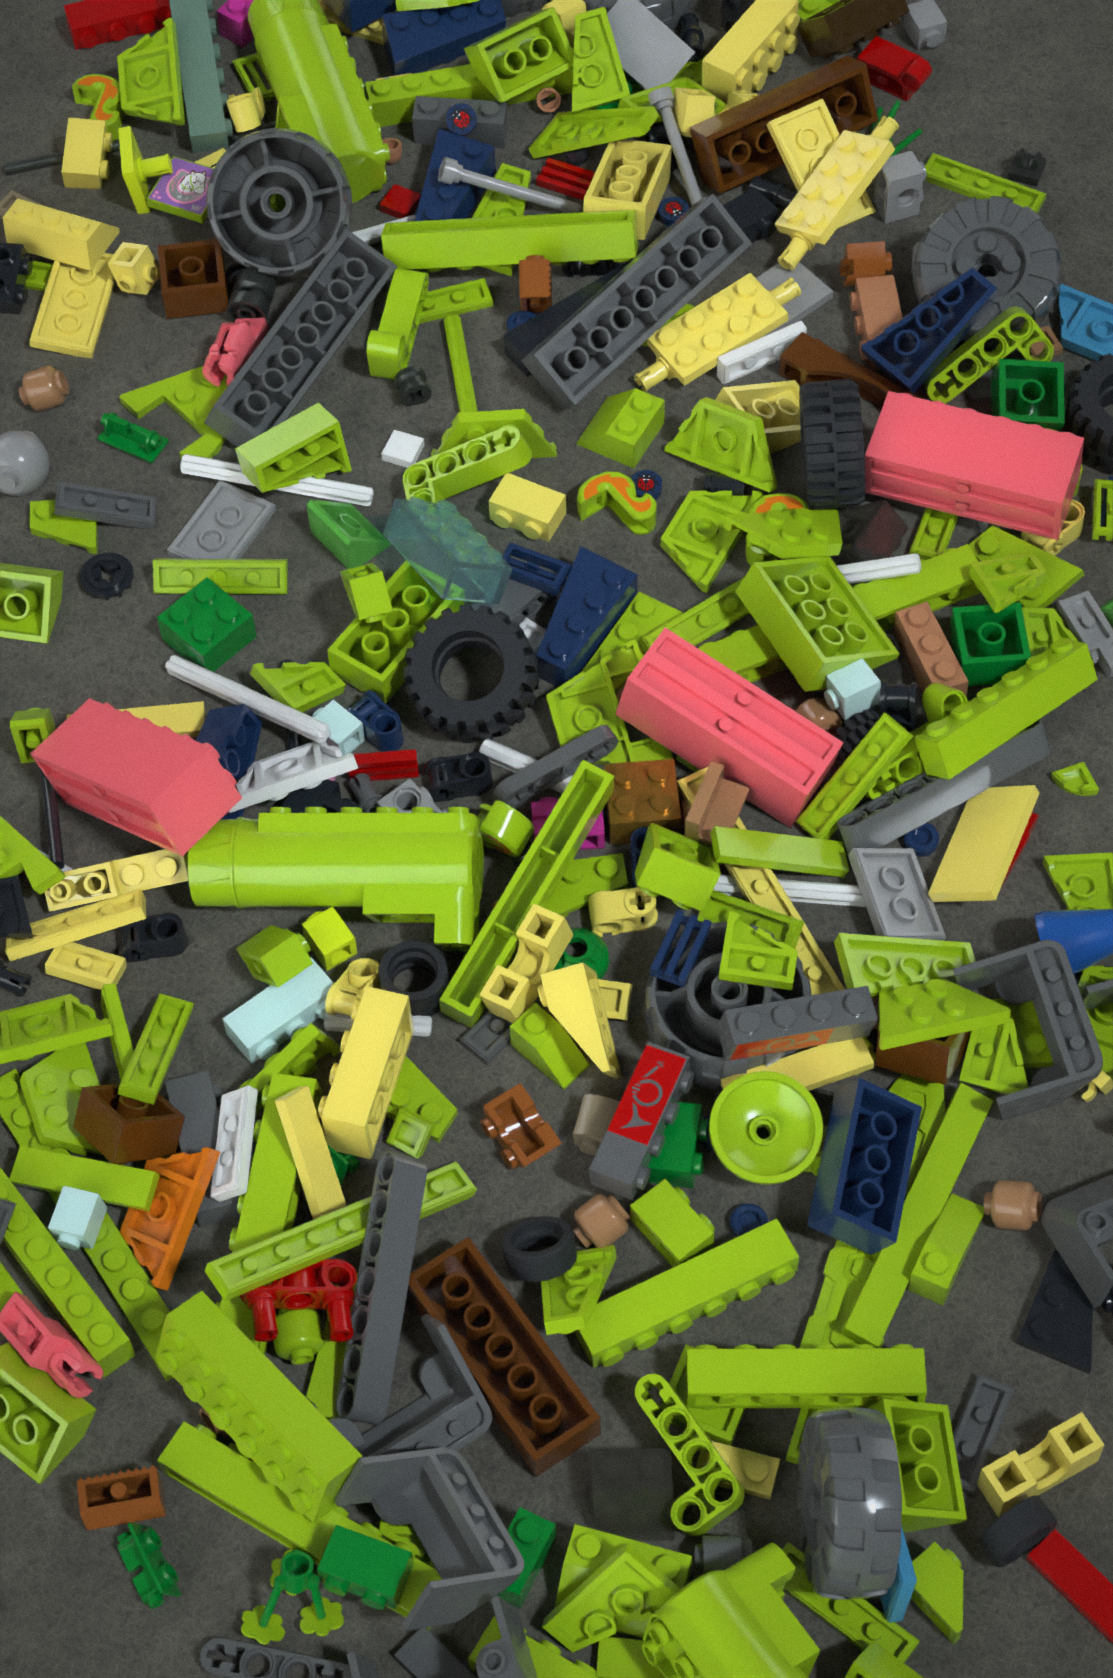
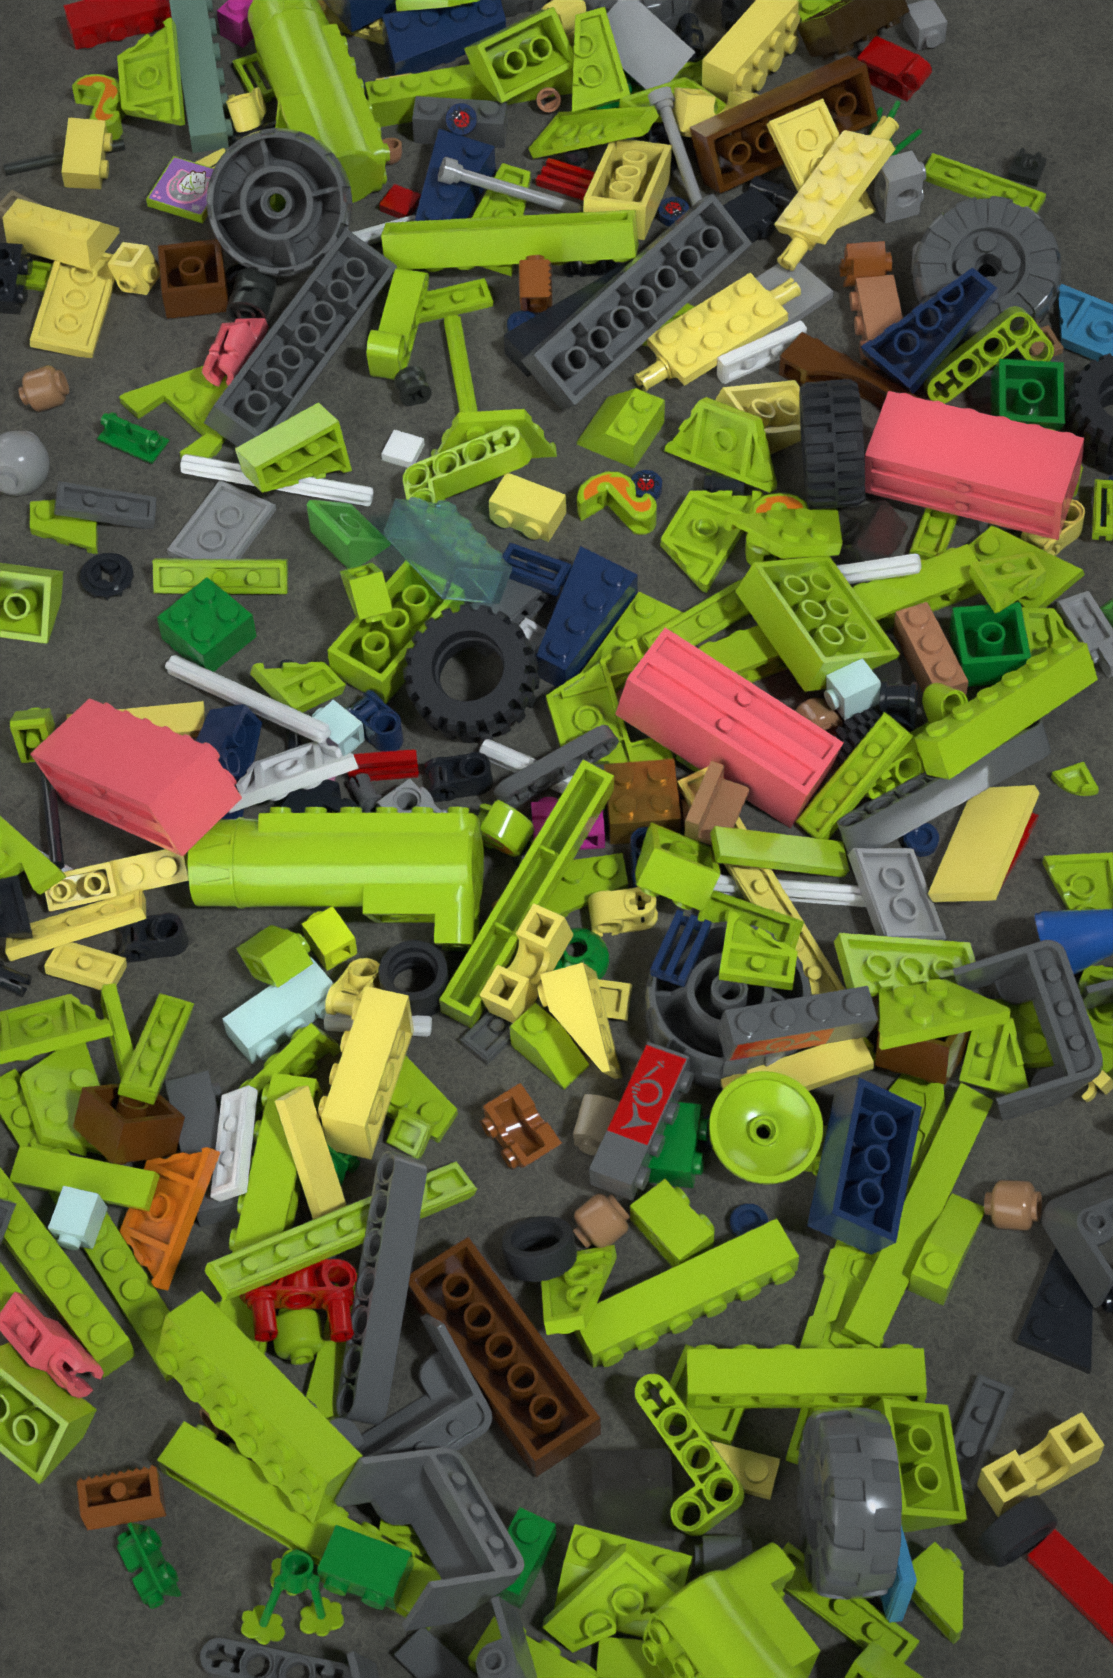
neon yellow tile [118,126,173,214] -> none

